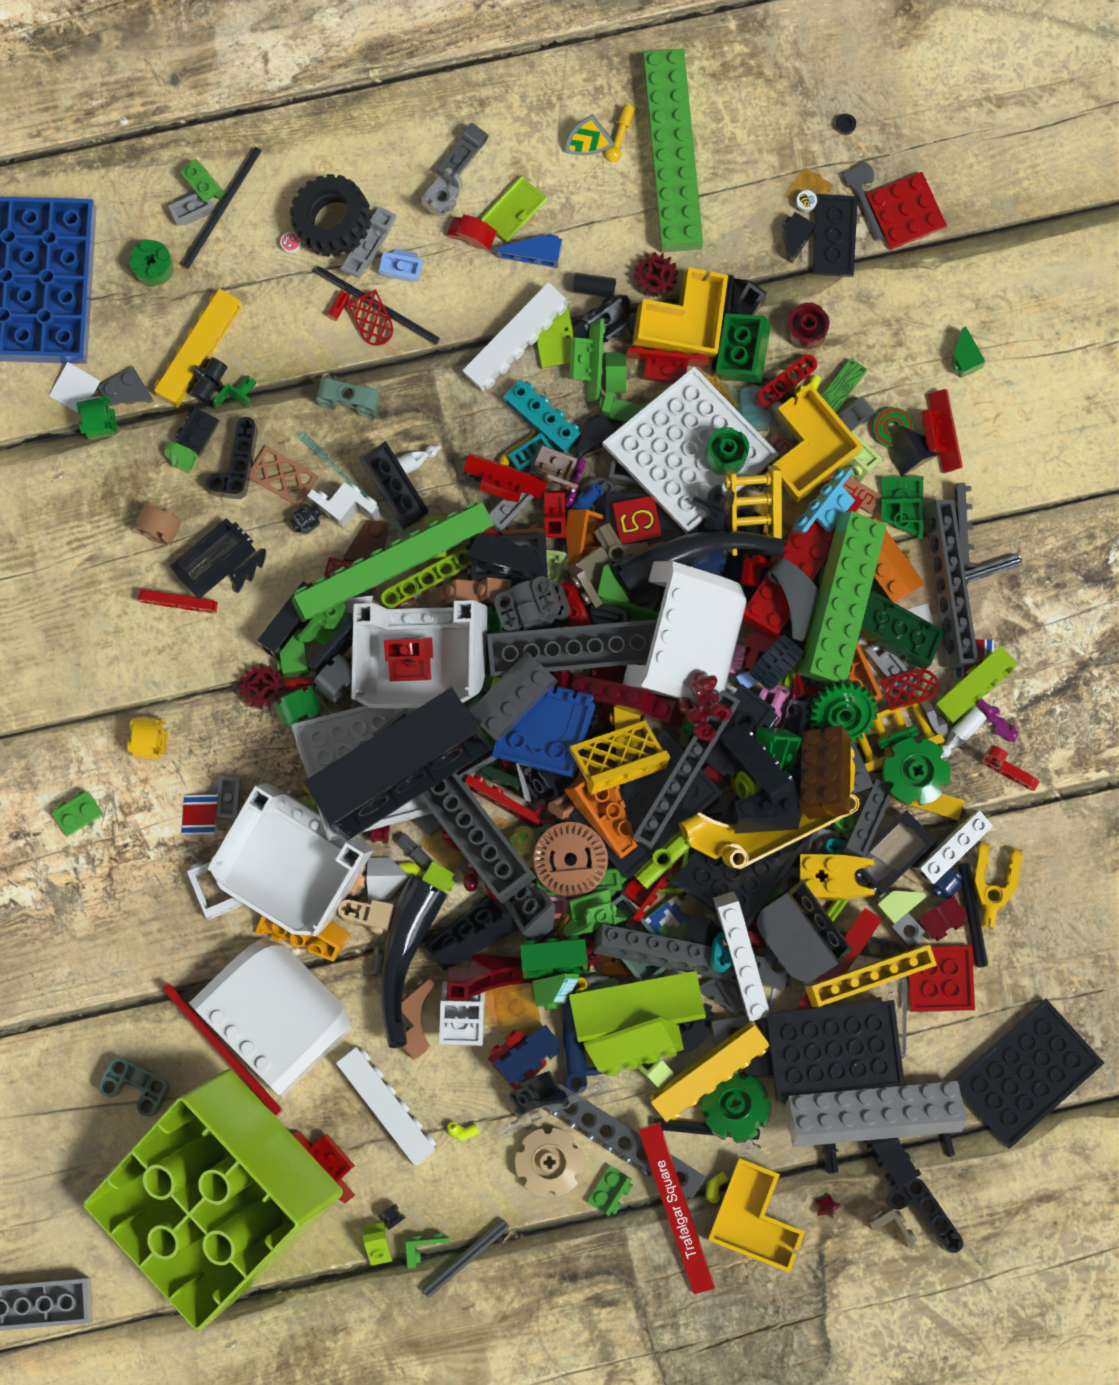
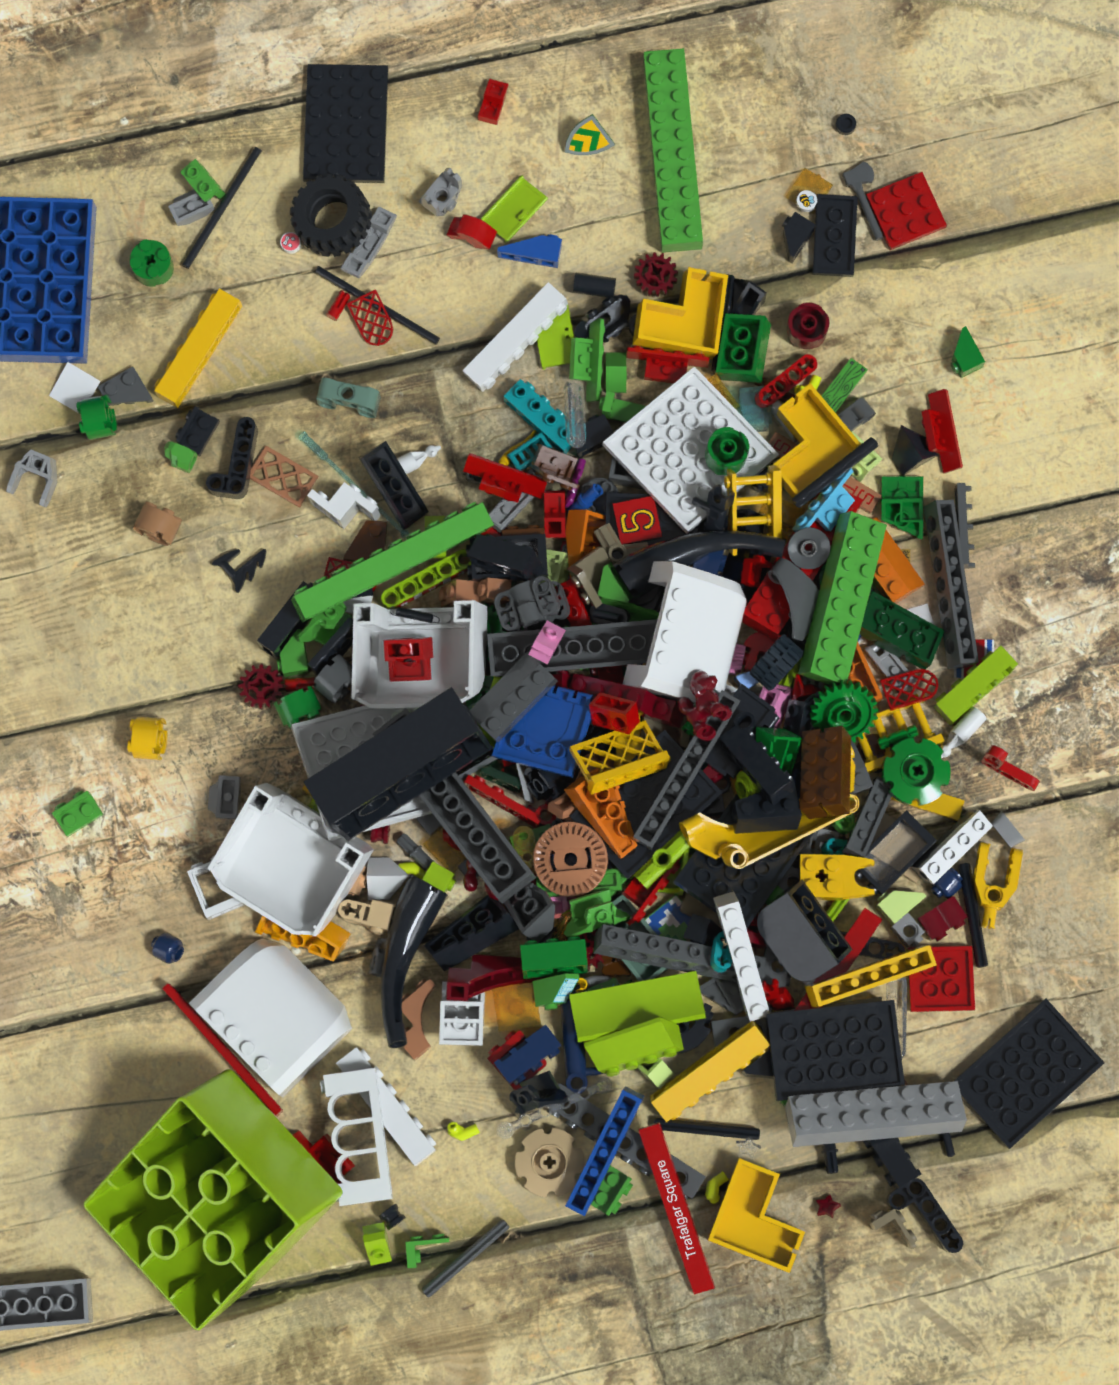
sand green beam [99,1058,169,1117] -> none
red beam [137,590,218,614] -> none
black piece [169,518,256,599] -> none
sticker [181,794,218,835] -> none
black pin [187,357,228,402] -> none
green bracket [213,375,257,409] -> none
black head [289,504,321,535] -> none
light blue slope [379,249,423,282] -> none
dark grey plate [436,123,489,176] -> none
yellow pin [605,104,635,162] -> none
green piece [702,1073,772,1142] -> none
green tile [873,407,914,449] -> none
light grey slope [920,700,949,739] -> none
axle [965,554,1022,585] -> none
magenta animal [976,699,1018,742] -> none
none -> light grey piece [6,450,58,507]
none -> dark blue head [151,933,184,964]
none -> black plate [303,64,389,183]
none -> white fence [320,1068,393,1206]
none -> black piece [390,606,440,623]
none -> red slope [478,79,509,125]
none -> bright pink brick [528,620,566,664]
none -> clear piece [564,380,586,448]
none -> blue brick [565,1086,645,1216]
none -> red brick [589,692,640,734]
none -> red plate [762,978,794,1011]
none -> dark grey dish [788,527,830,569]
none -> black axle [792,437,878,508]
none -> light grey piece [991,811,1025,848]

